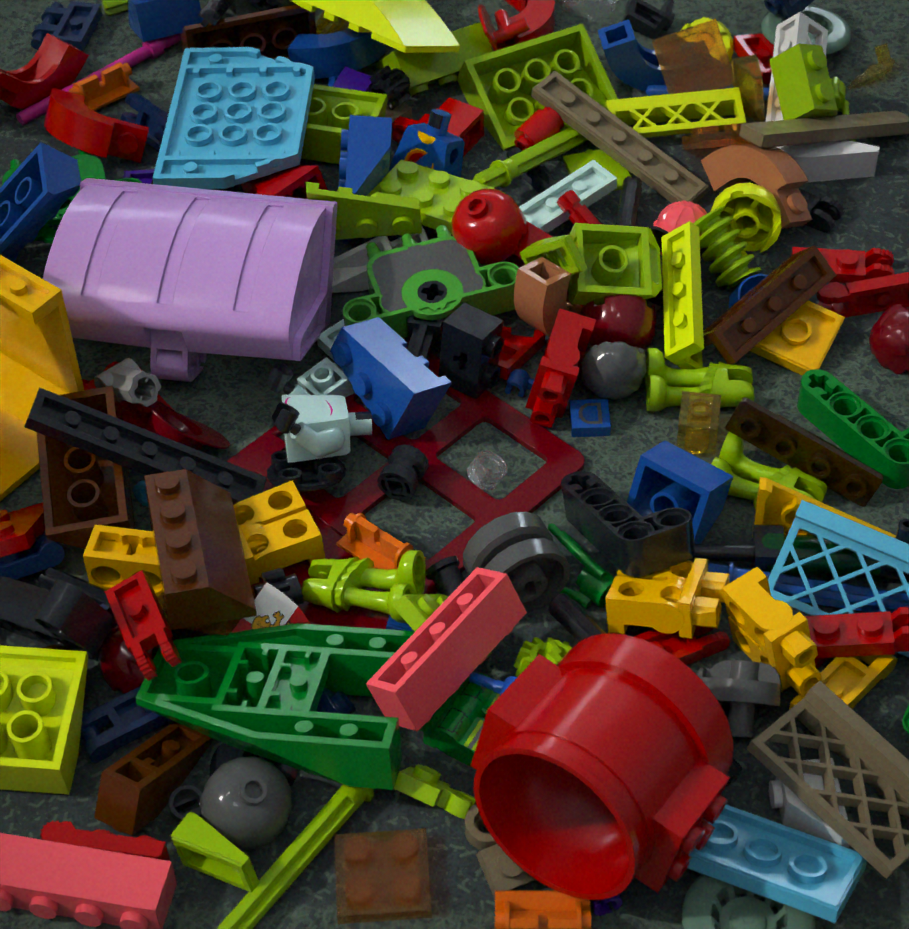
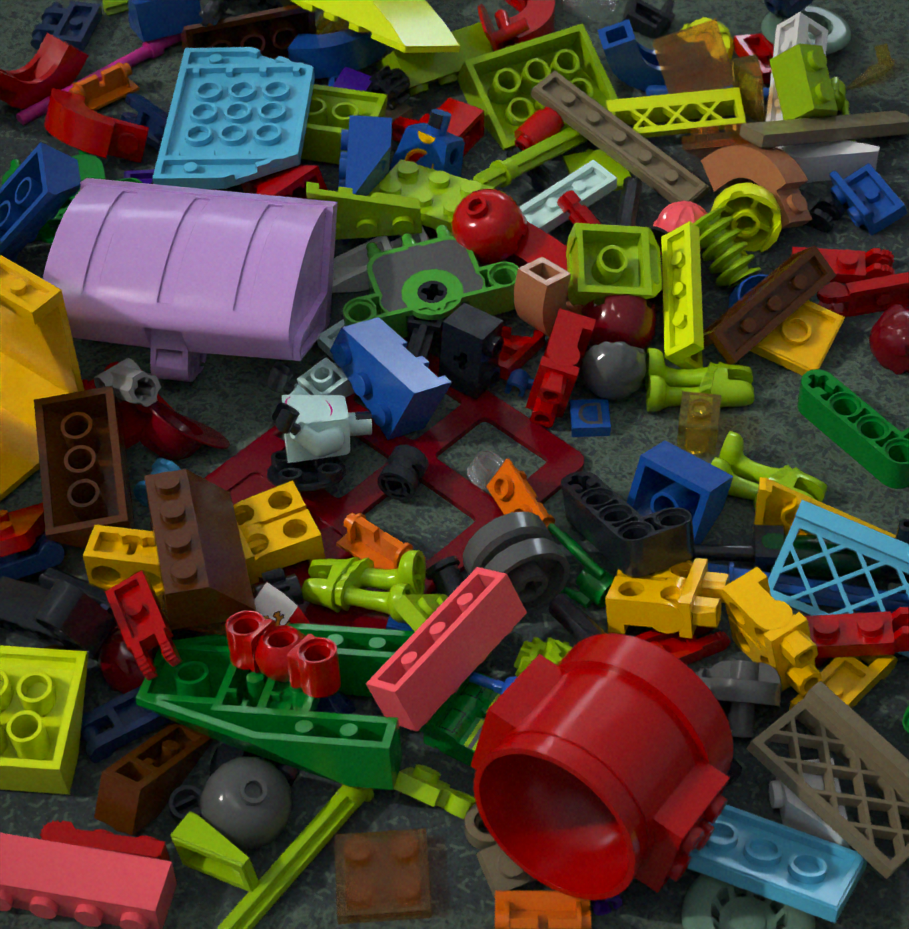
black plate [24,387,267,505] -> none
lime slope [519,234,587,275] -> none
dark brown bracket [725,397,884,507] -> none
none -> red piece [225,610,341,698]
none -> orange hinge [486,459,556,535]
none -> blue bracket [829,163,908,236]

